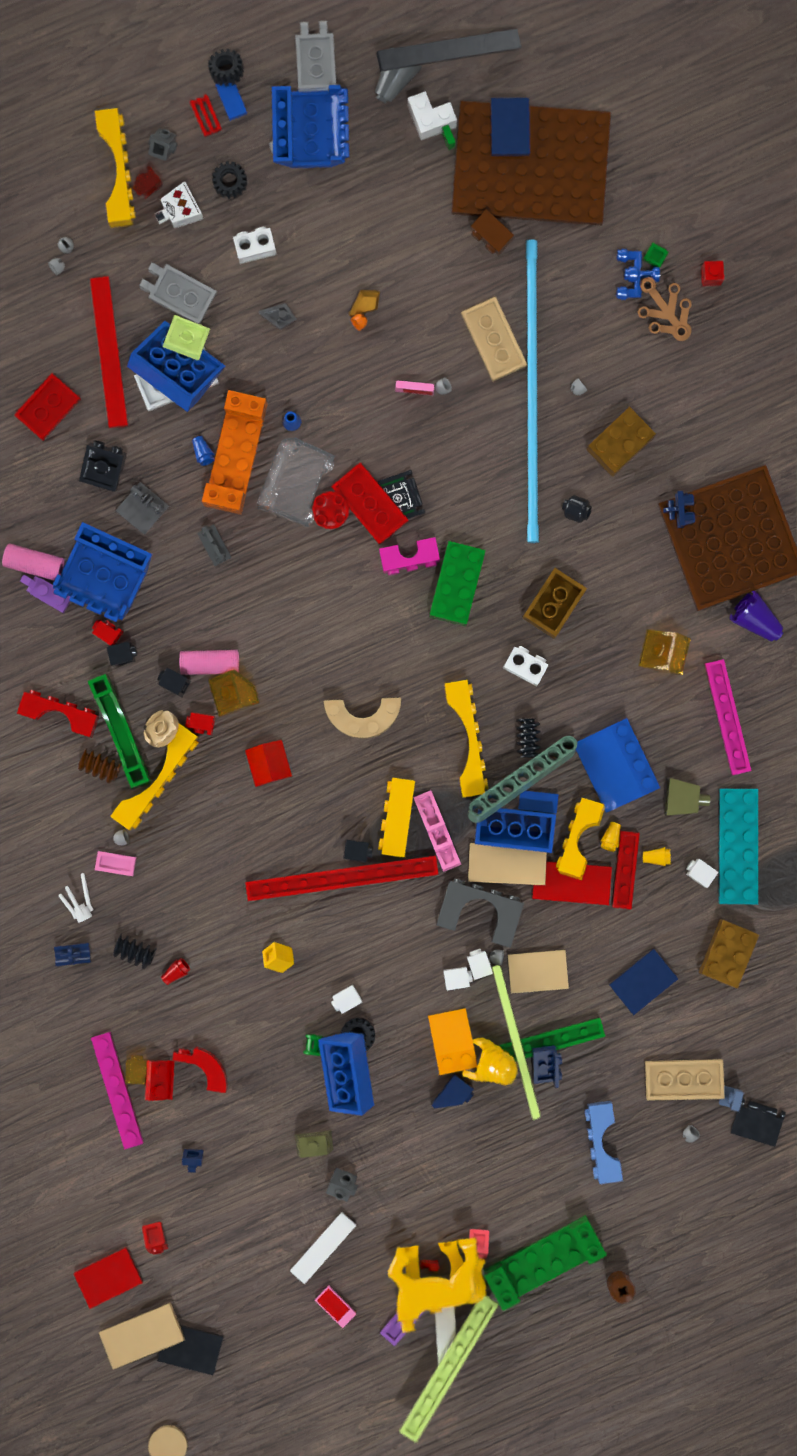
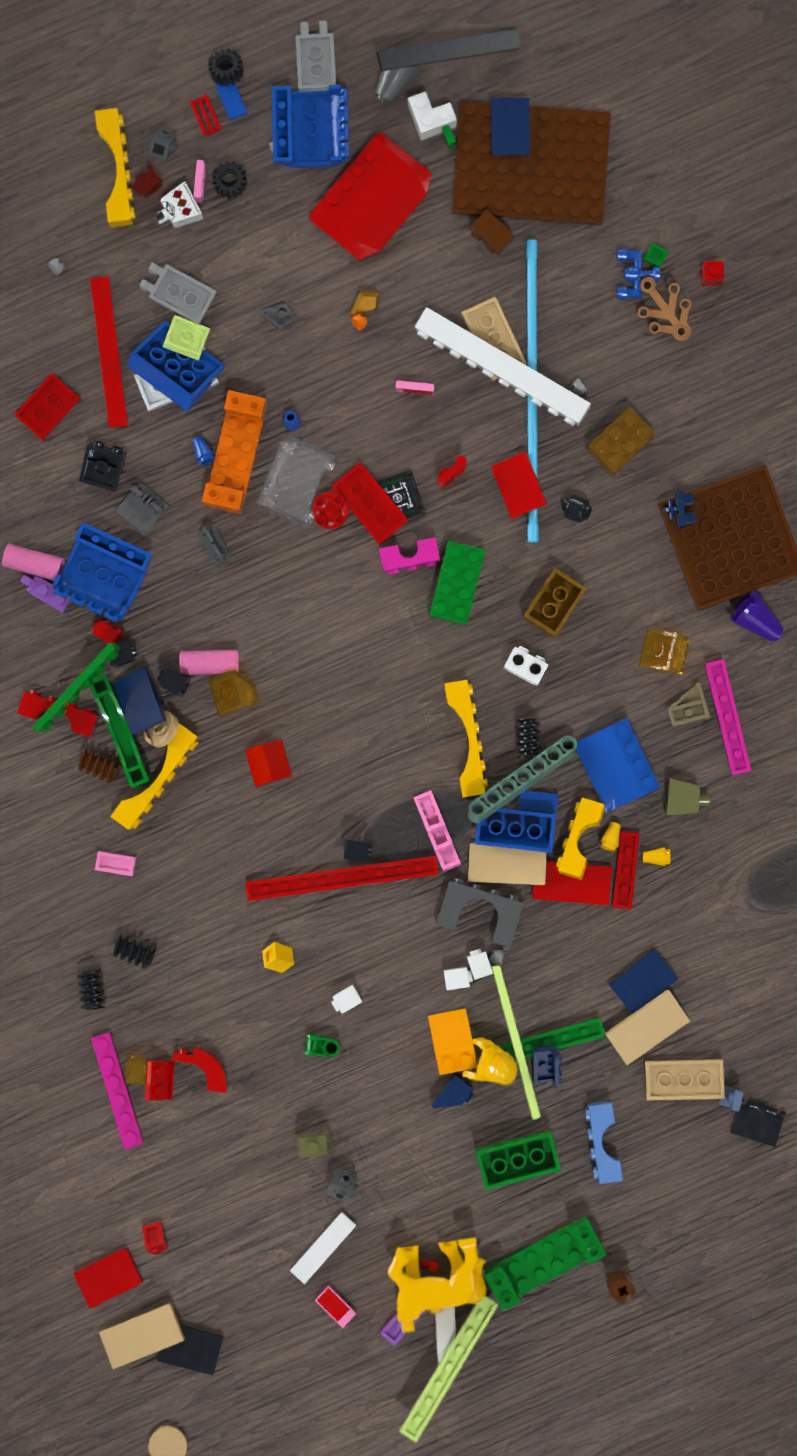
dark blue hips [54,943,91,966] -> none
light grey hinge [58,237,74,254] -> none
white plant [59,873,93,923] -> none
light grey hinge [113,829,129,846] -> none
red cone [161,958,190,985] -> none
dark blue tile [182,1149,204,1173] -> none
red brick [185,712,215,736] -> none
white brick [233,227,277,264] -> none
blue slope [318,1032,374,1116] -> none
tan brick [324,698,401,739] -> none
black tyre [341,1017,375,1051] -> none
yellow brick [378,778,415,857] -> none
light grey hinge [435,378,452,394] -> none
coral bracket [469,1229,489,1259] -> none
tan tile [507,950,569,993] -> none
light grey hinge [683,1125,700,1143] -> none
white brick [686,859,718,888] -> none
pearl gold brick [698,919,759,989] -> none
teal plate [719,789,758,905] -> none
none -> green plate [33,642,121,732]
none -> black piece [77,969,106,1010]
none -> dark blue tile [113,667,166,736]
none -> bright pink tile [193,160,206,203]
none -> red slope [308,132,432,262]
none -> white brick [415,307,591,426]
none -> red plate [437,456,467,490]
none -> green brick [475,1129,561,1190]
none -> red tile [491,451,547,519]
none -> tan tile [605,989,690,1065]
none -> dark tan wing [667,682,710,728]

